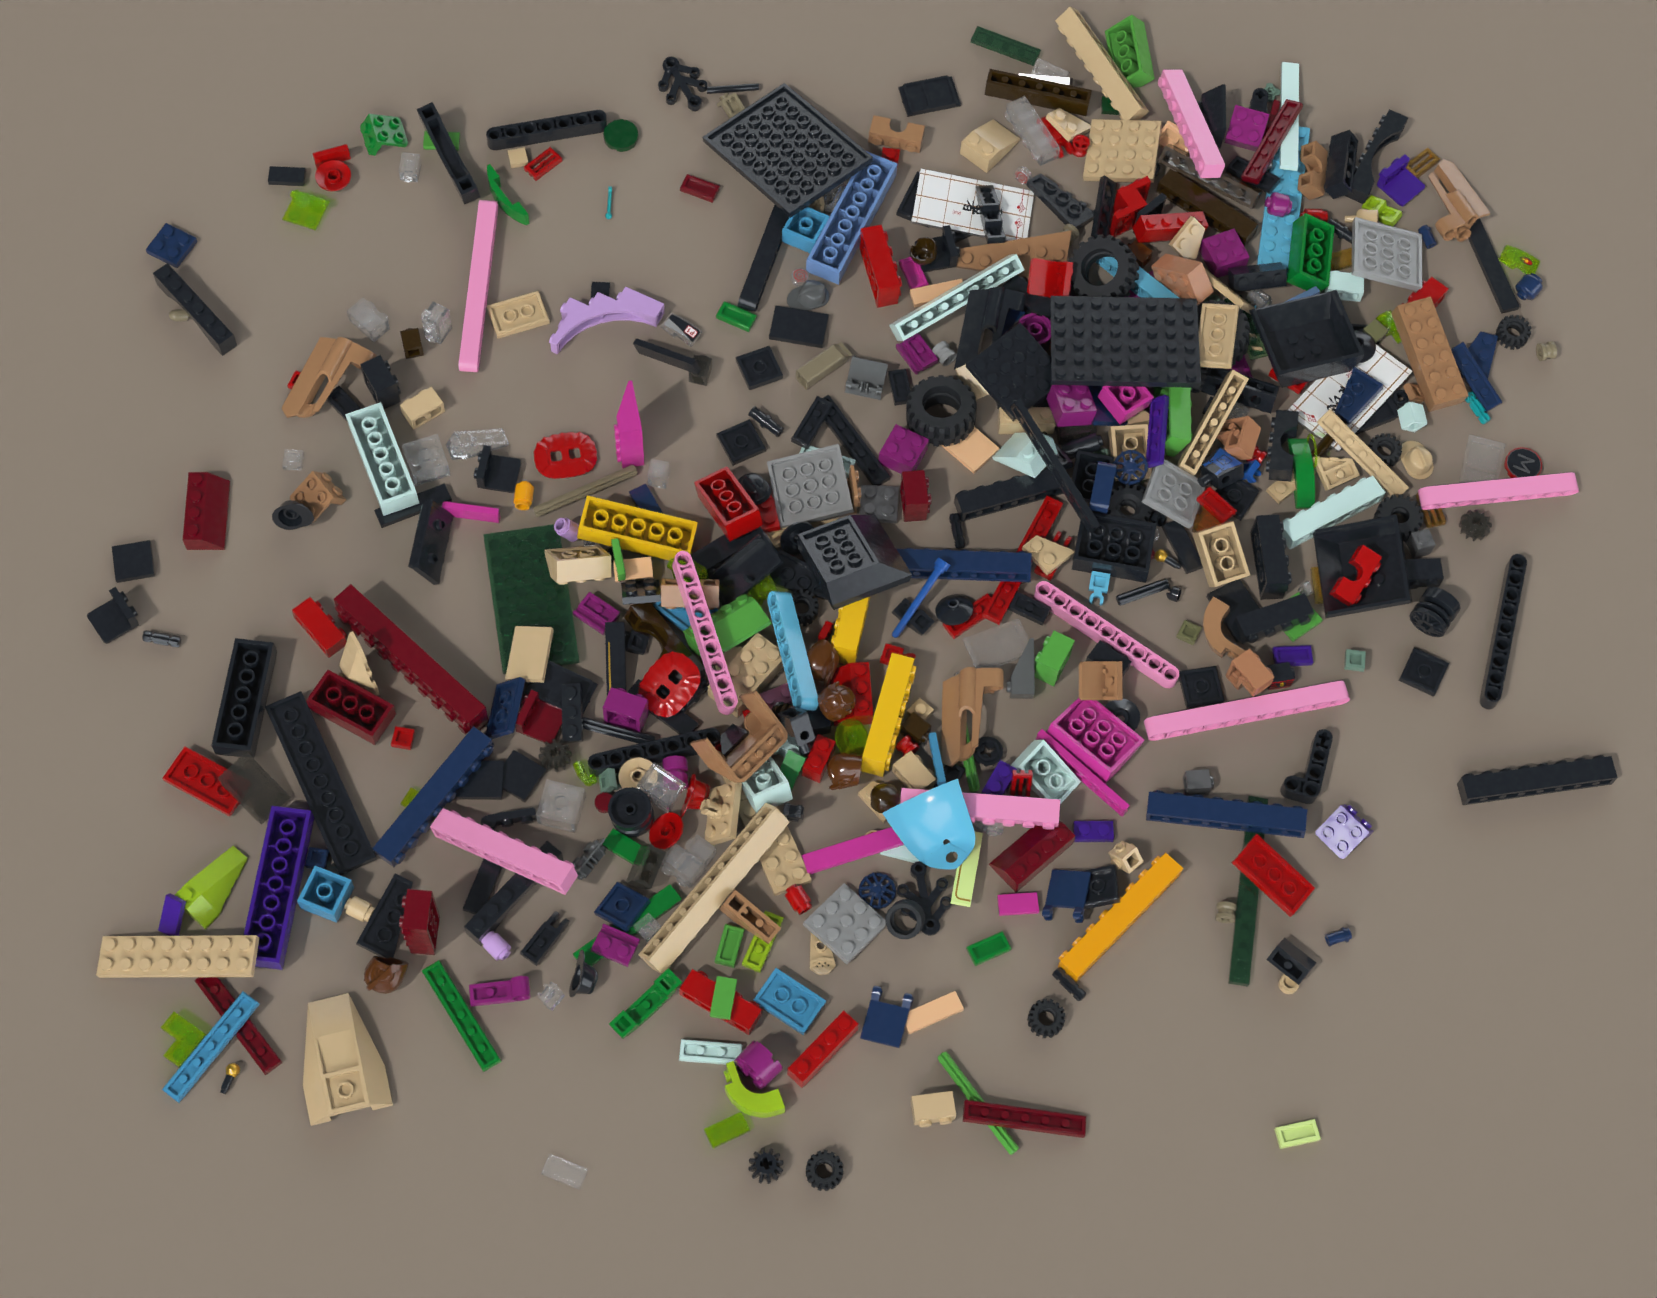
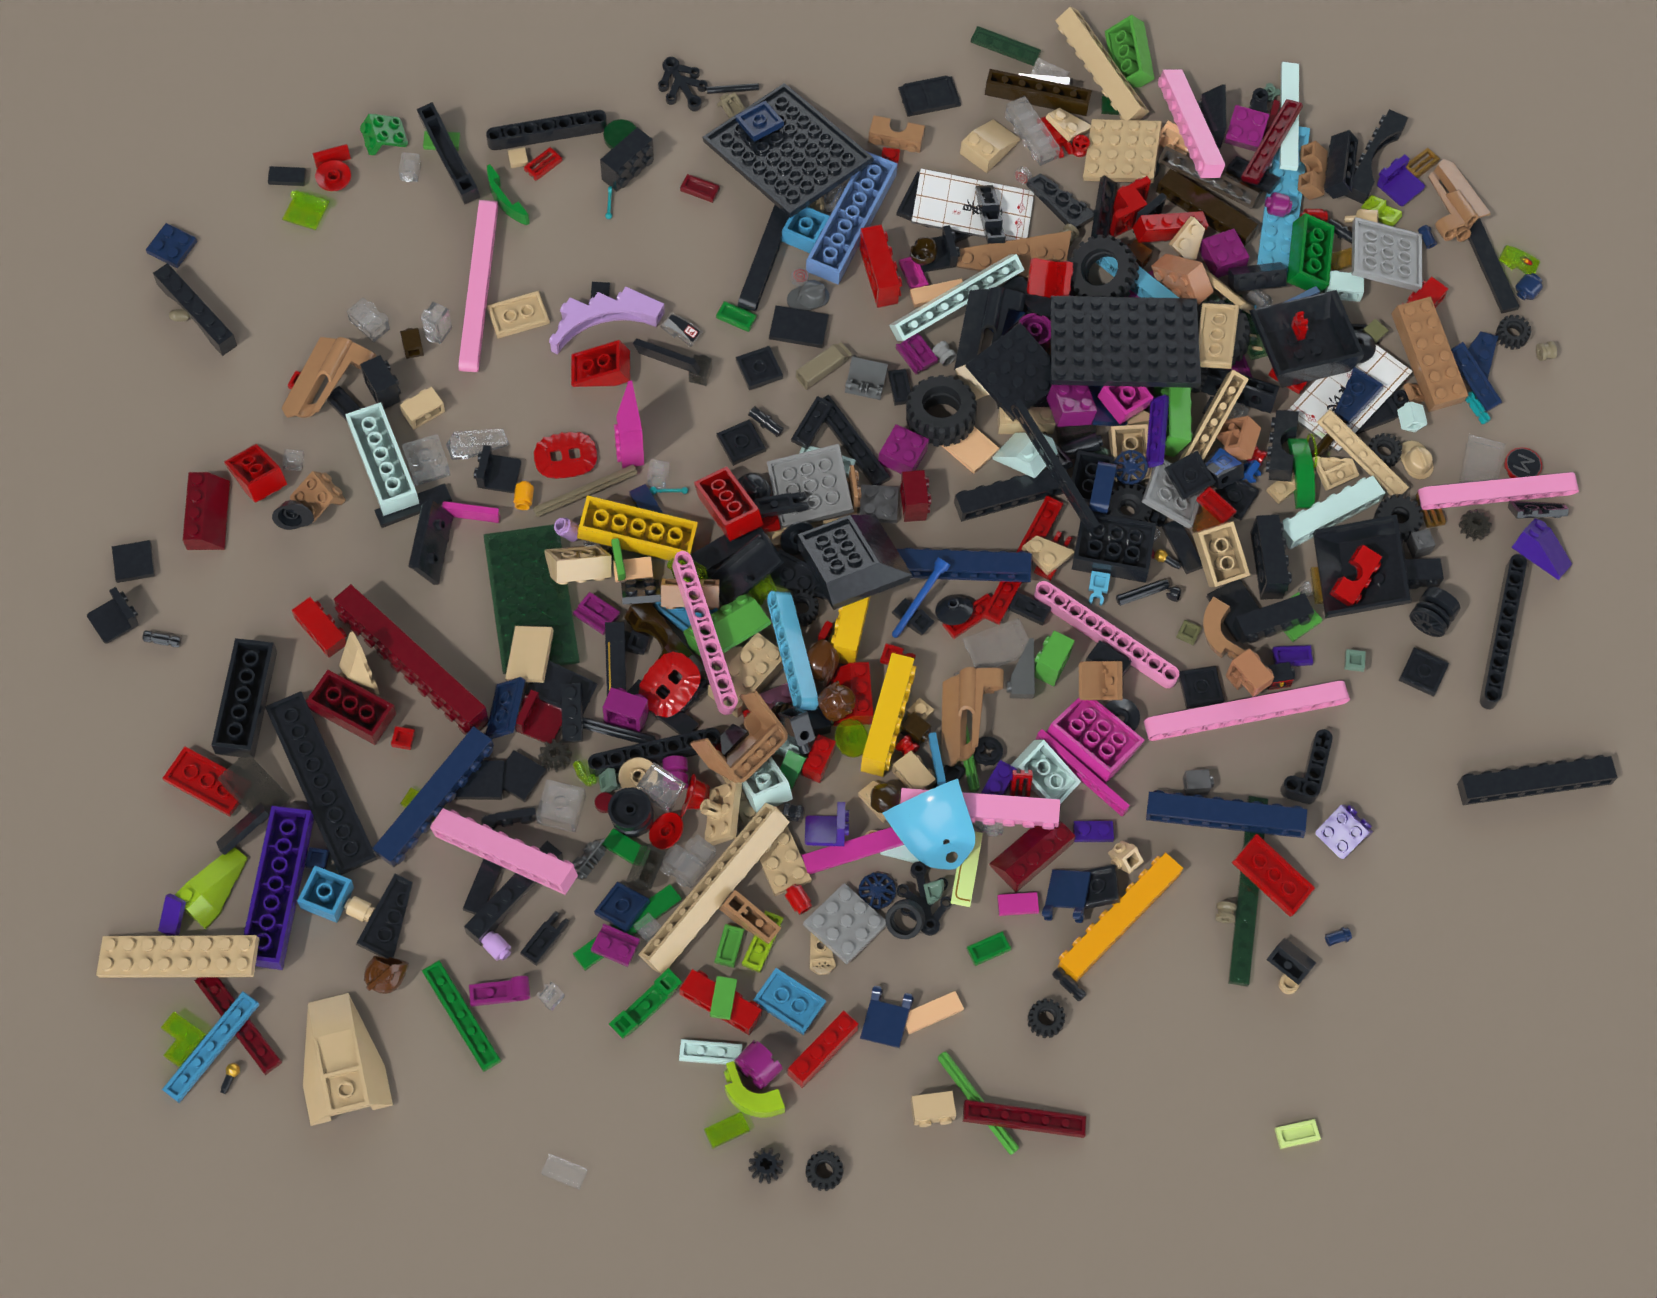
dark red brick [399,889,440,955] -> none
black piece [569,950,598,997] -> none
reddish brown helmet [828,753,862,790] -> none
black axle [949,513,966,549] -> none
clear neon green piece [1376,310,1402,344] -> none
none -> black tile [216,802,269,855]
none -> red slope [224,444,288,503]
none -> red slope [571,340,630,387]
none -> black brick [600,127,654,192]
none -> teal hinge [649,487,689,495]
none -> dark blue plate [735,100,784,142]
none -> black hinge [754,492,809,518]
none -> dark purple bracket [805,802,849,846]
none -> sand green tile [924,879,944,905]
none -> black tile [1164,451,1216,501]
none -> red plate [1291,311,1308,341]
none -> black wing [1508,501,1569,519]
none -> dark purple slope [1512,518,1572,580]

